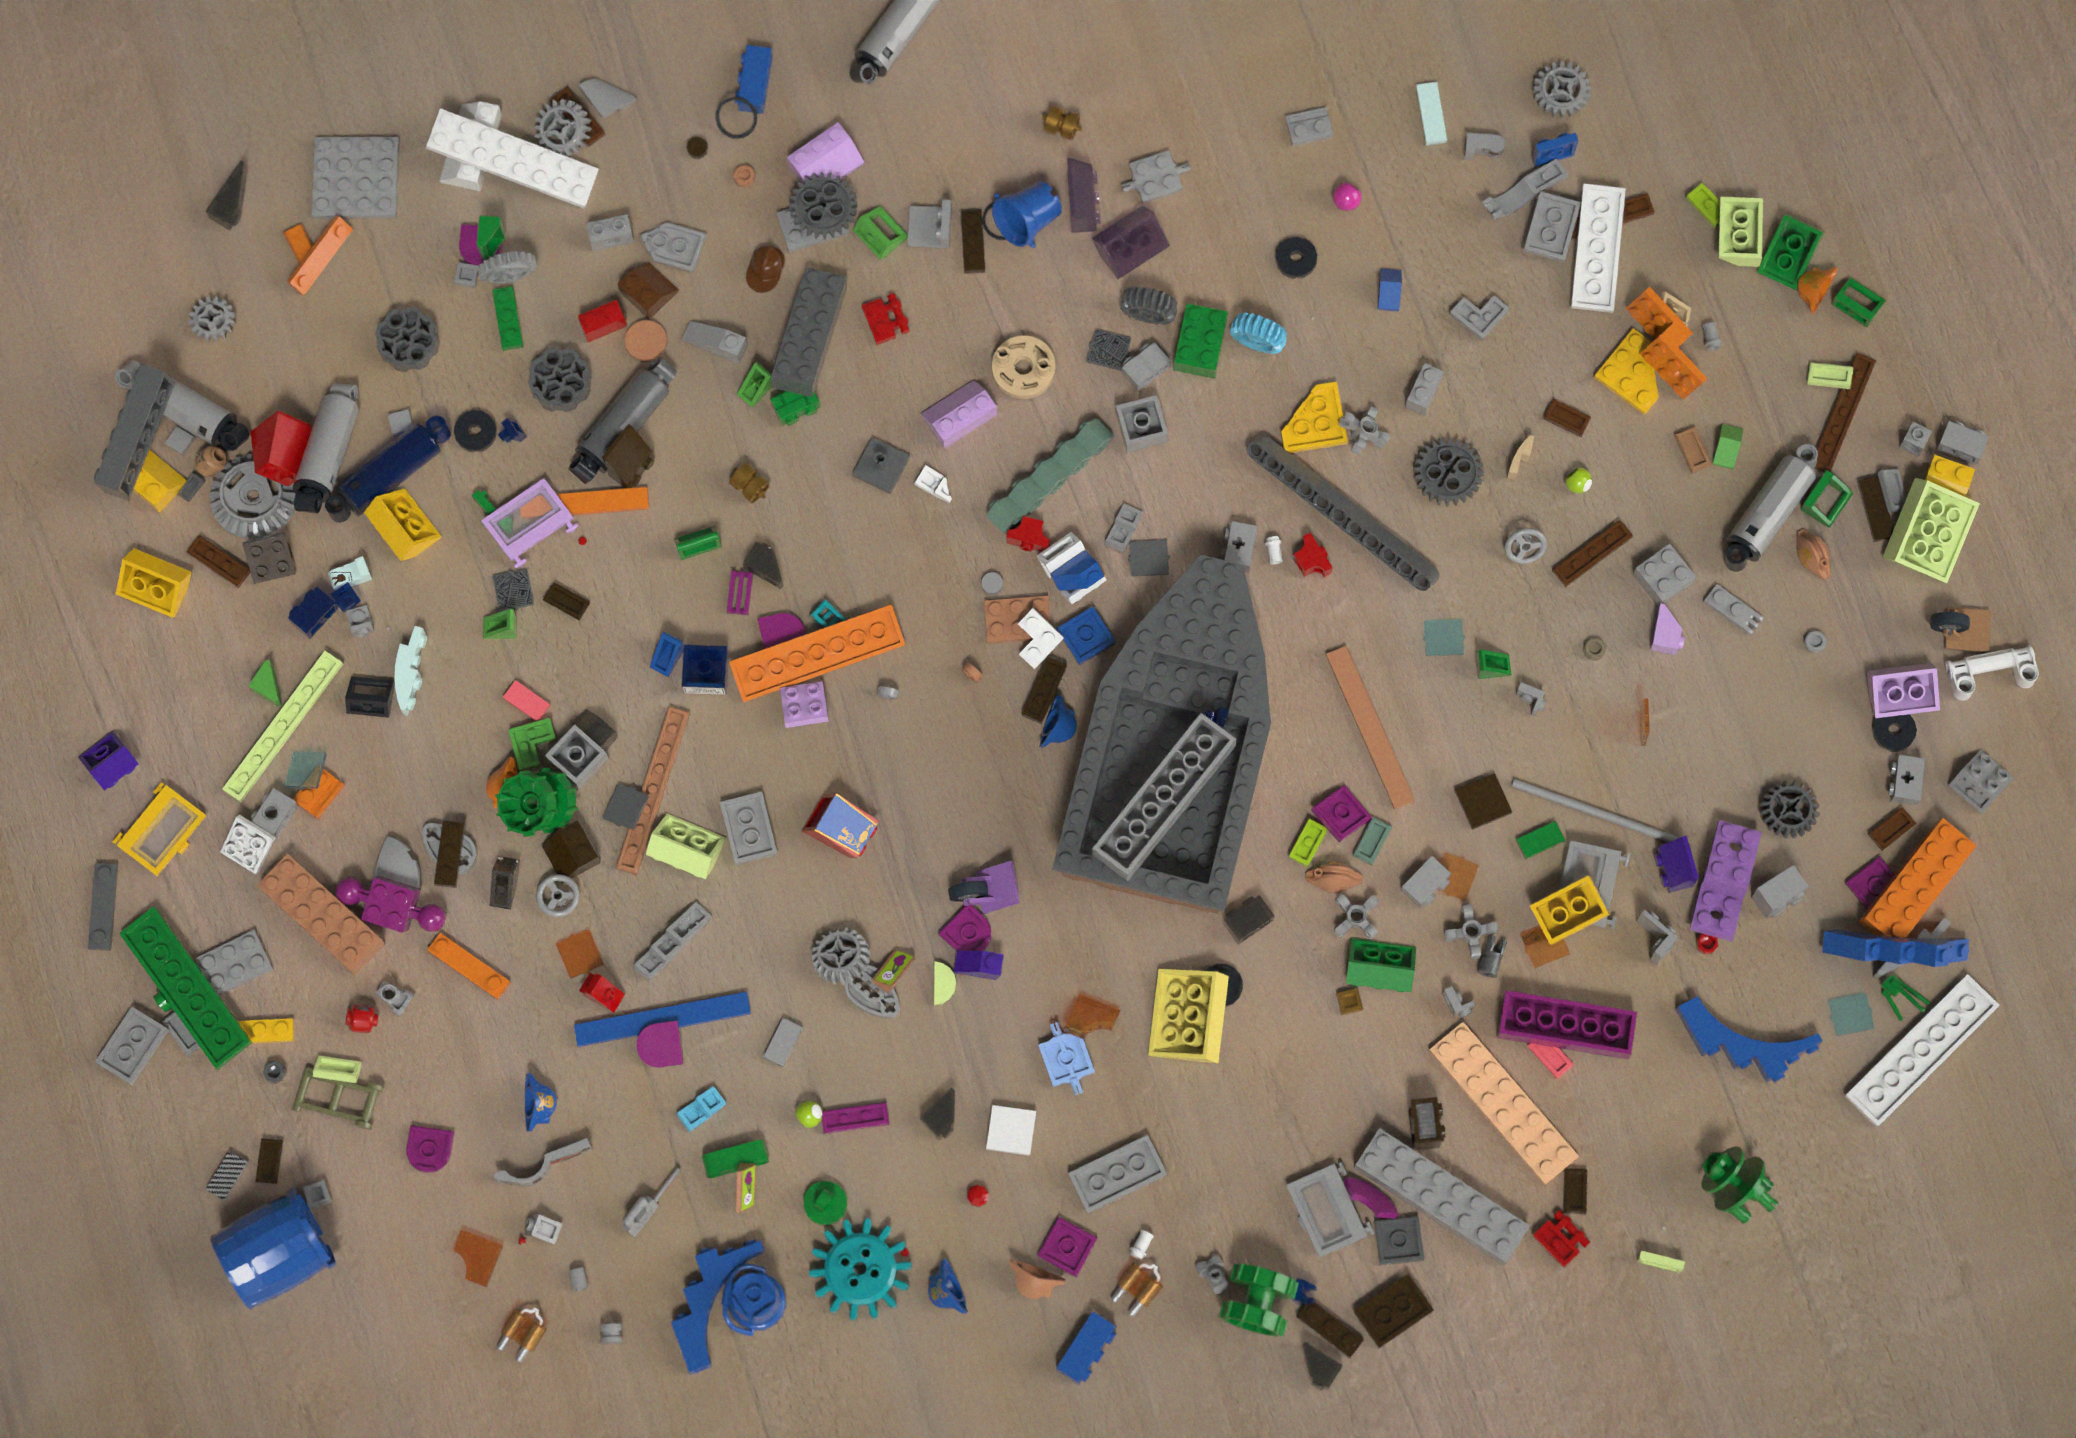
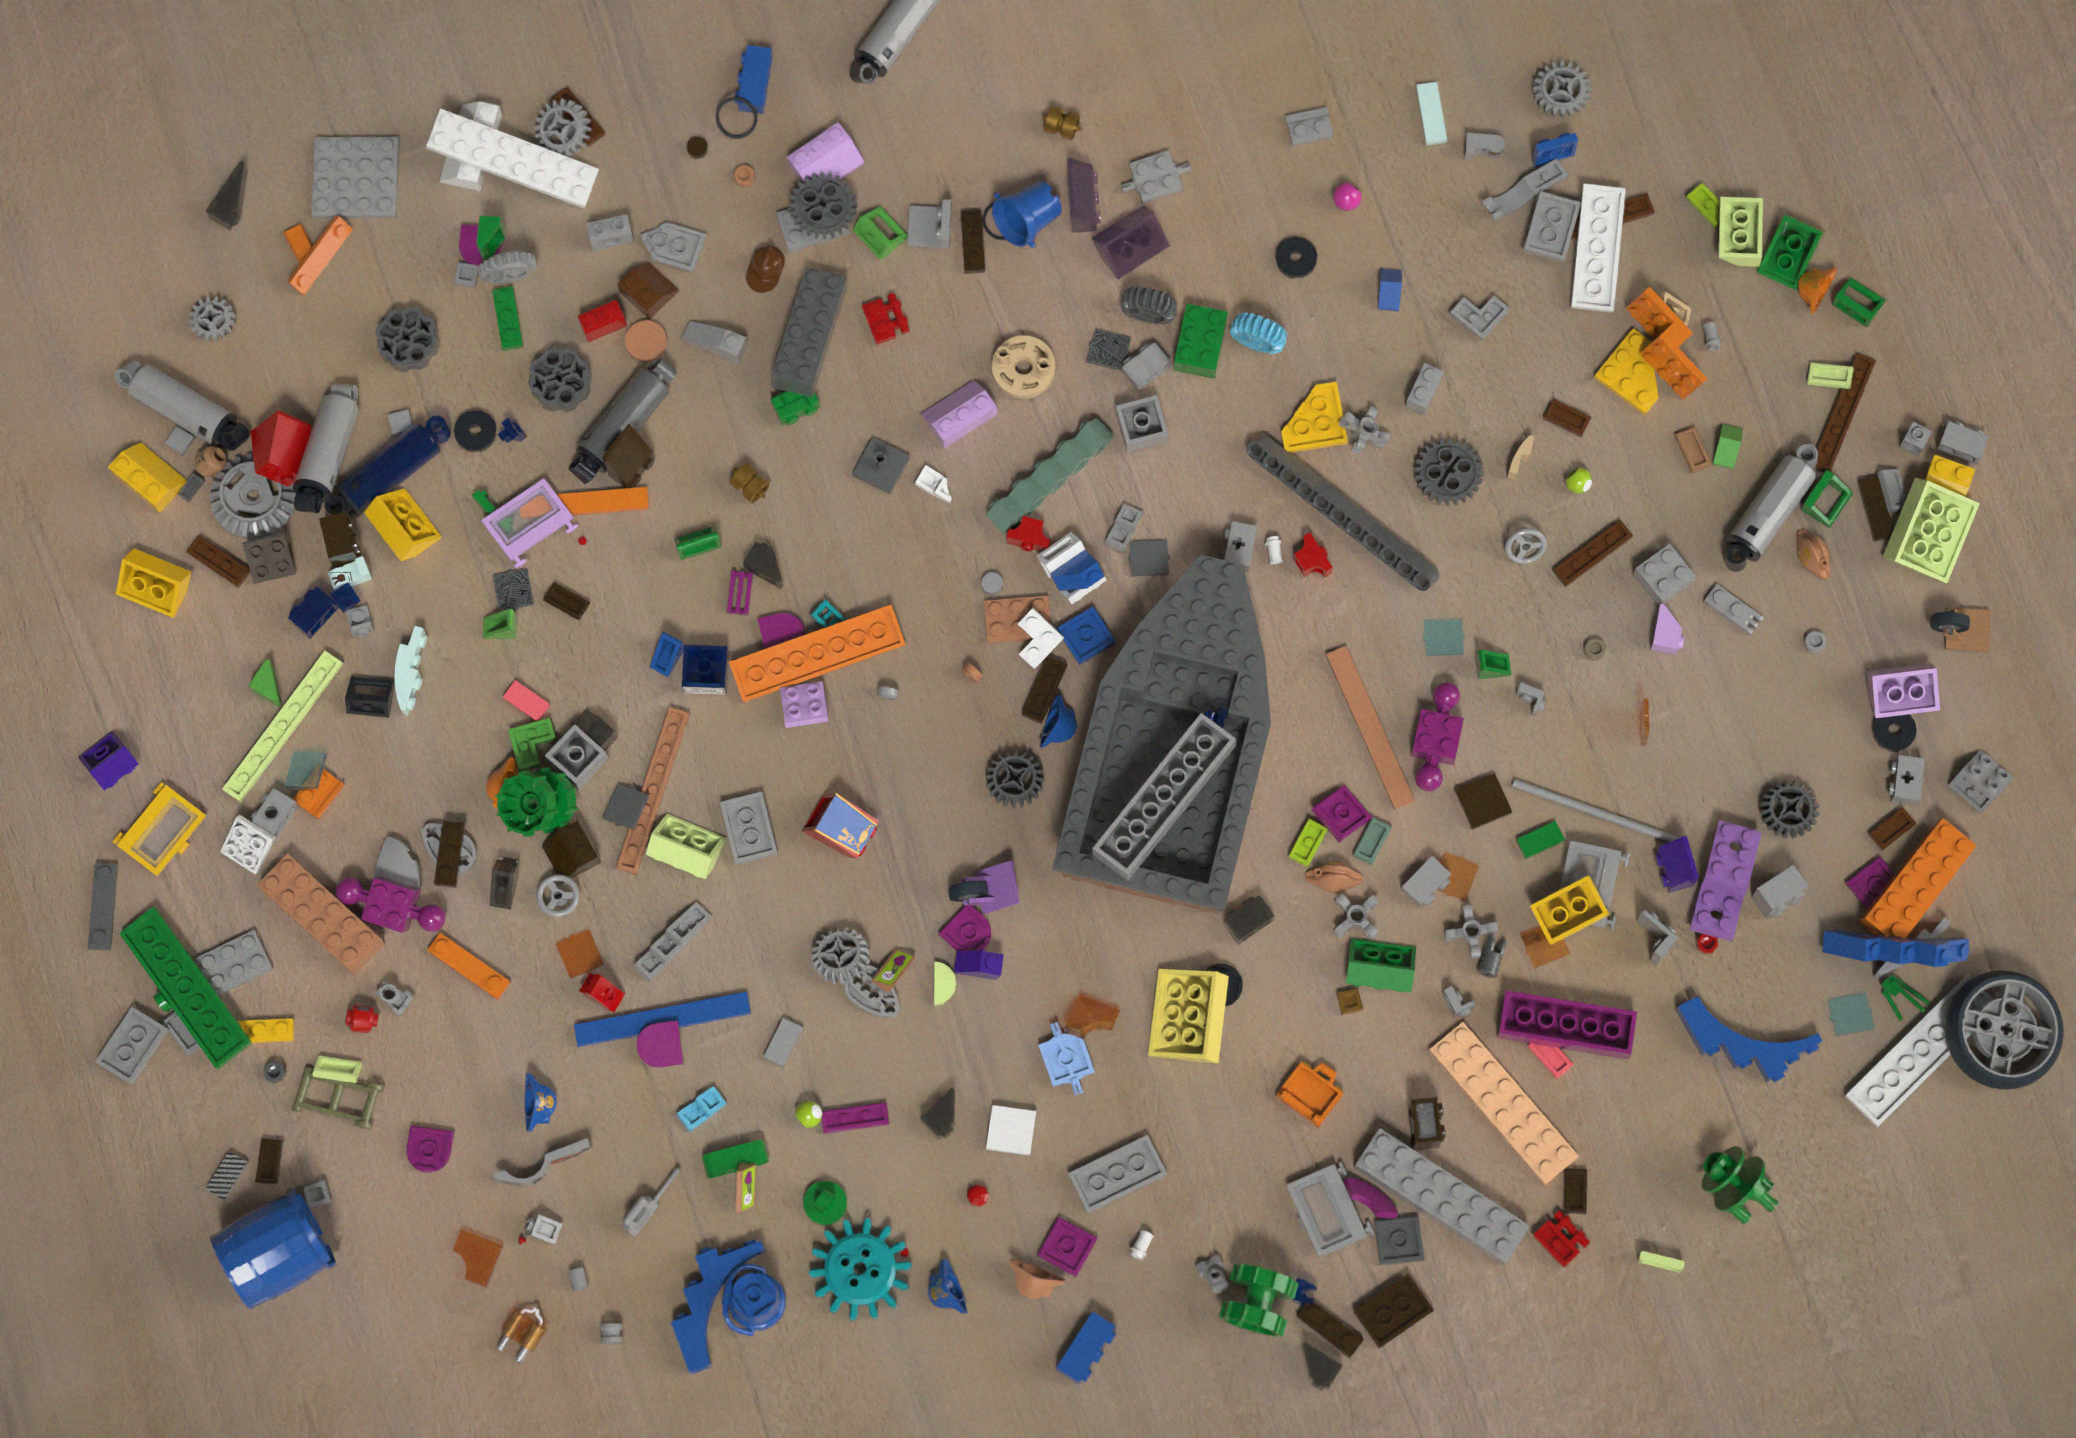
dark grey brick [94,364,175,501] -> none
light grey slope [579,78,637,119] -> none
bright green slope [737,362,772,407] -> none
clear orange piece [1111,1262,1164,1317] -> none
white piece [1945,644,2039,701] -> none
none -> dark brown brick [319,512,362,569]
none -> dark grey gear [986,750,1044,809]
none -> orange piece [1276,1062,1344,1128]
none -> magenta brick [1411,682,1464,792]
none -> light grey wheel [1945,970,2064,1090]

